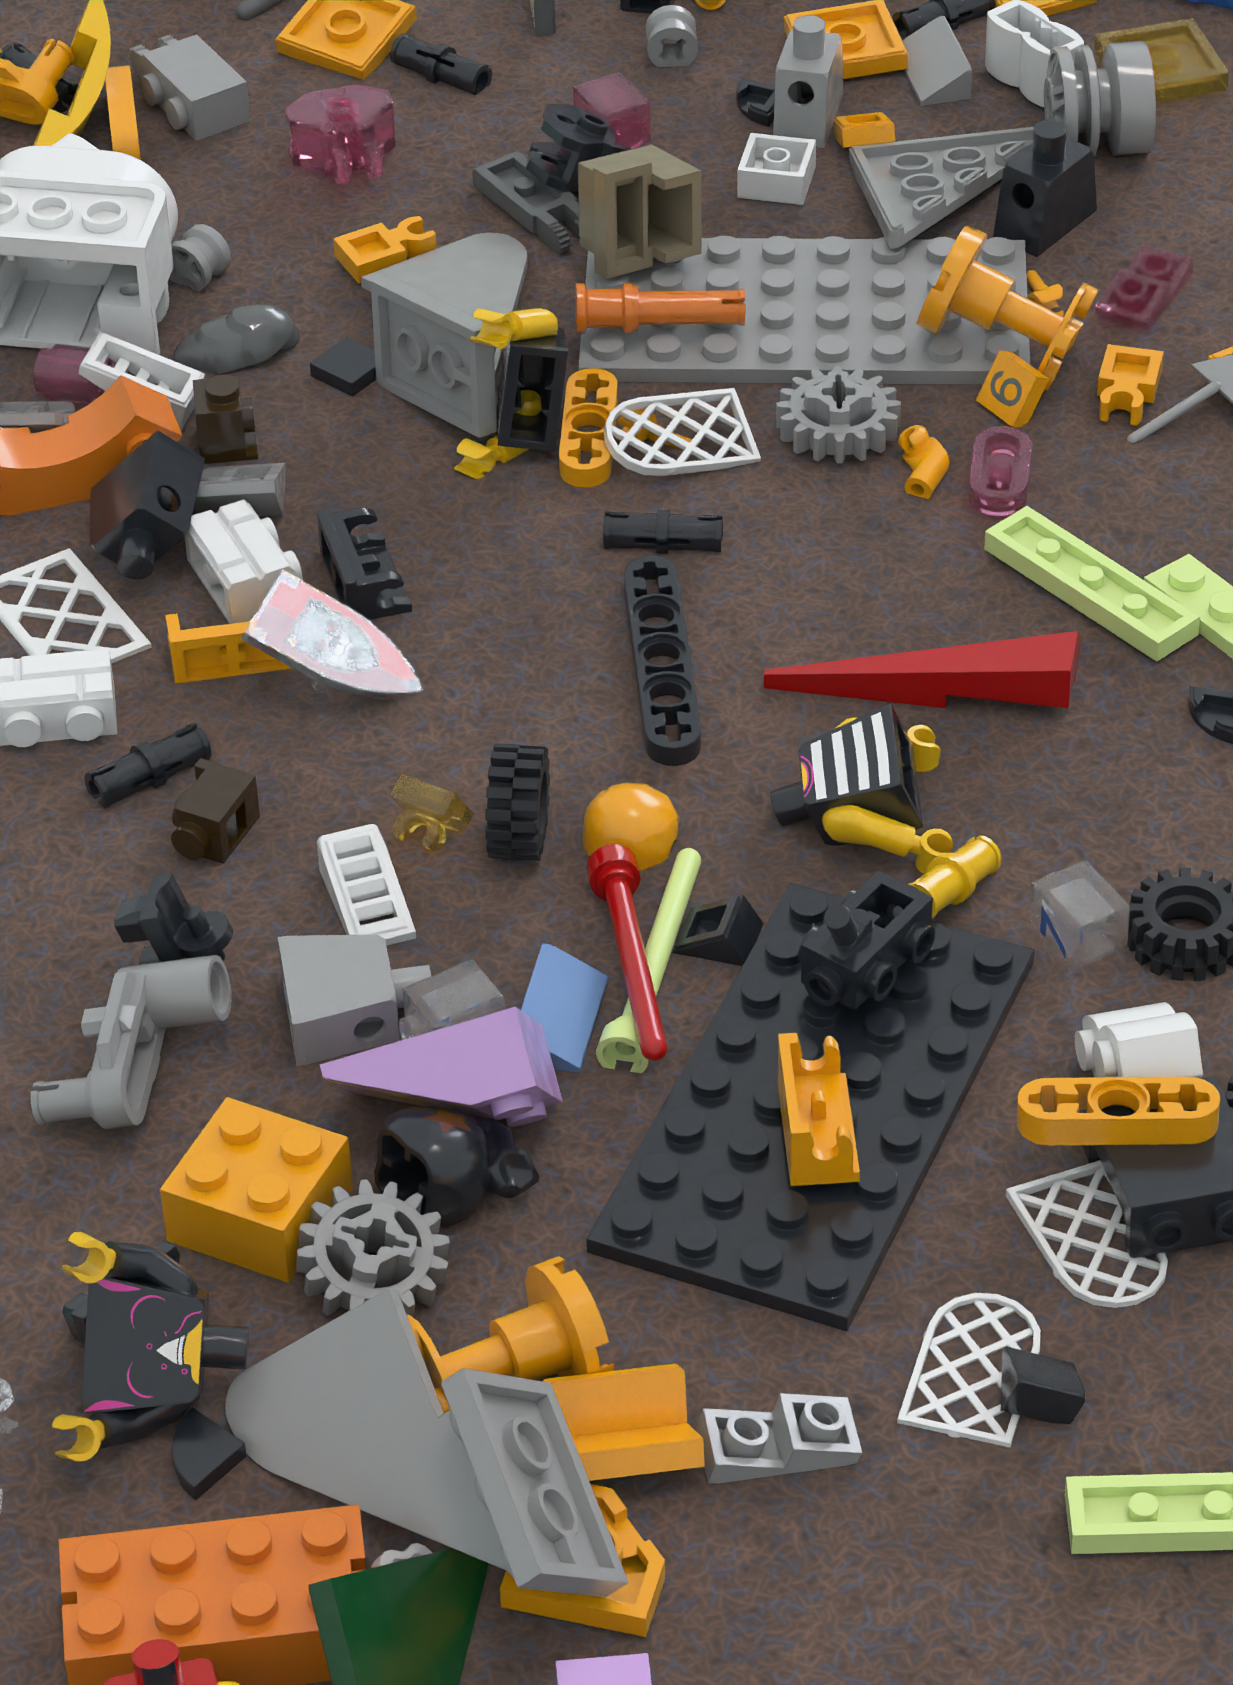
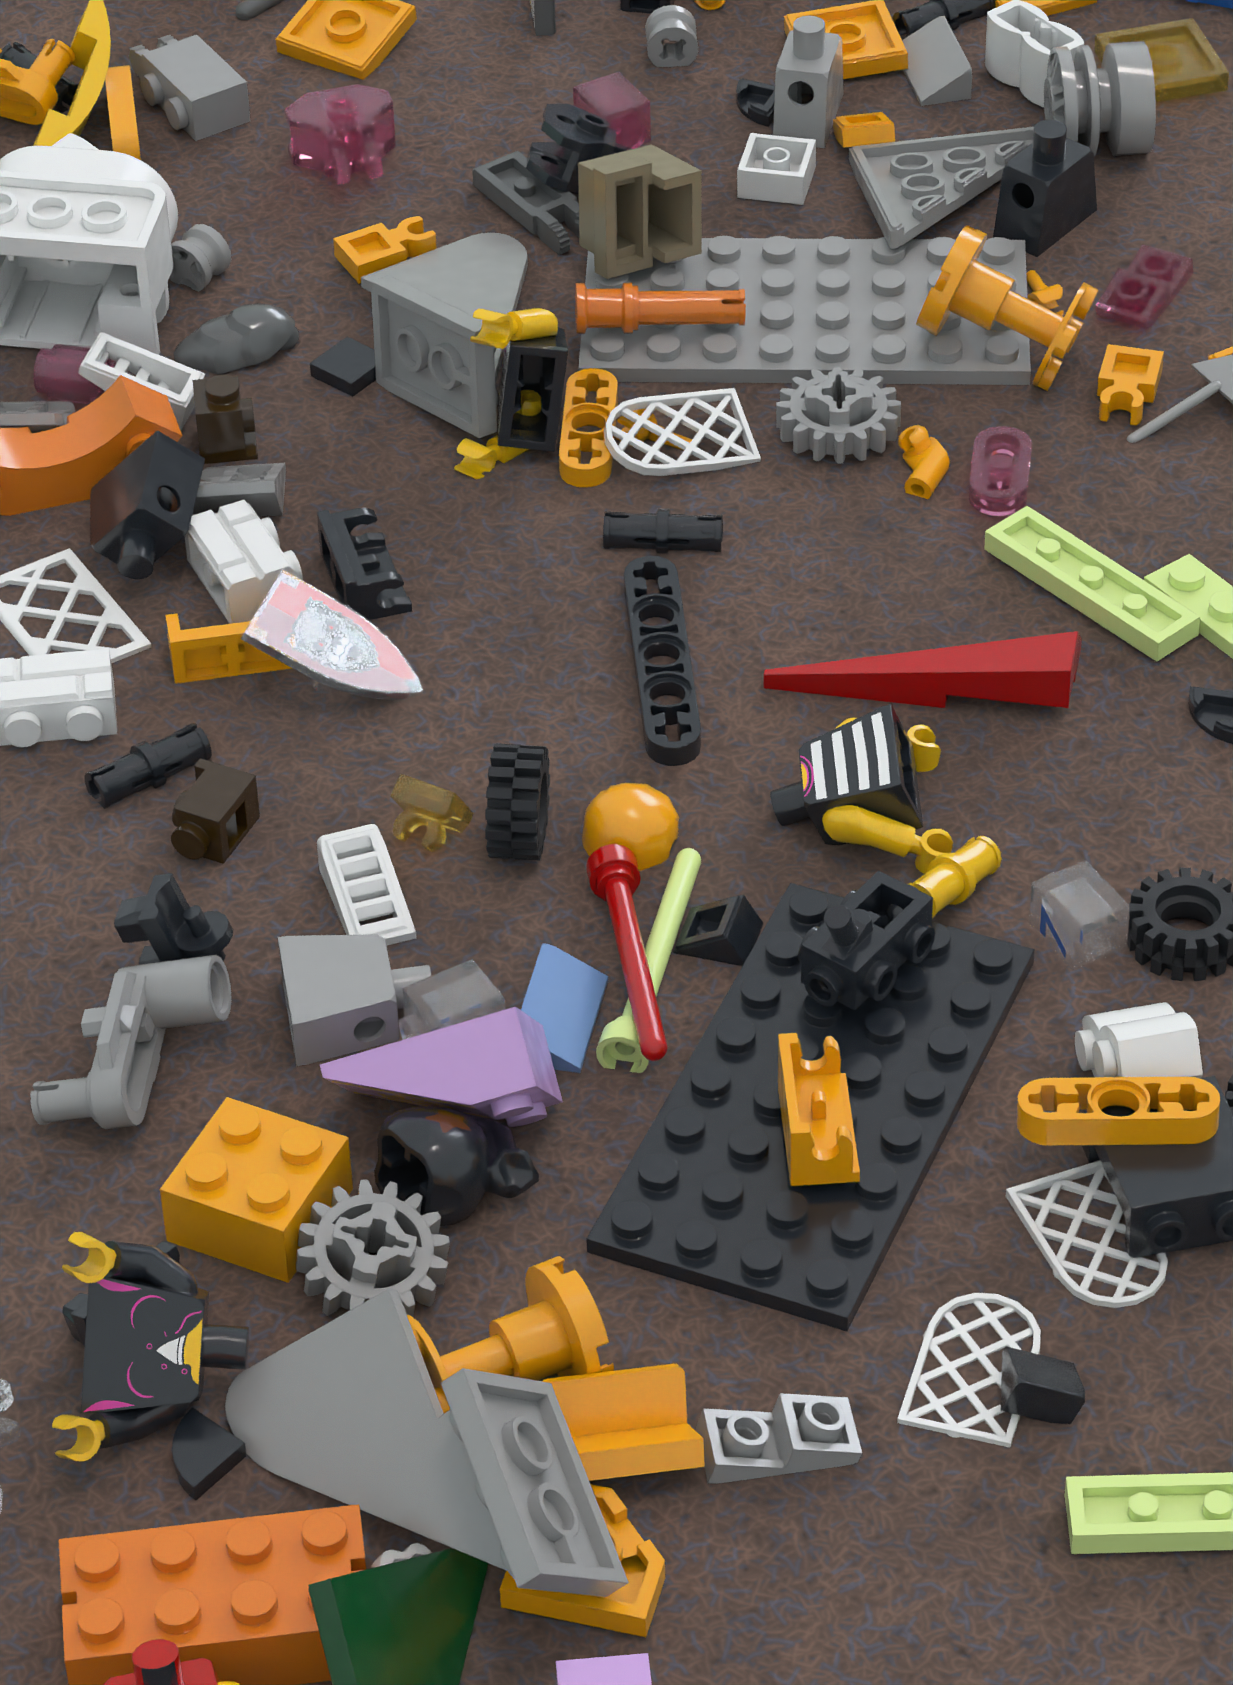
black pin [390,33,492,95] -> none
light orange tile [976,350,1049,428] -> none

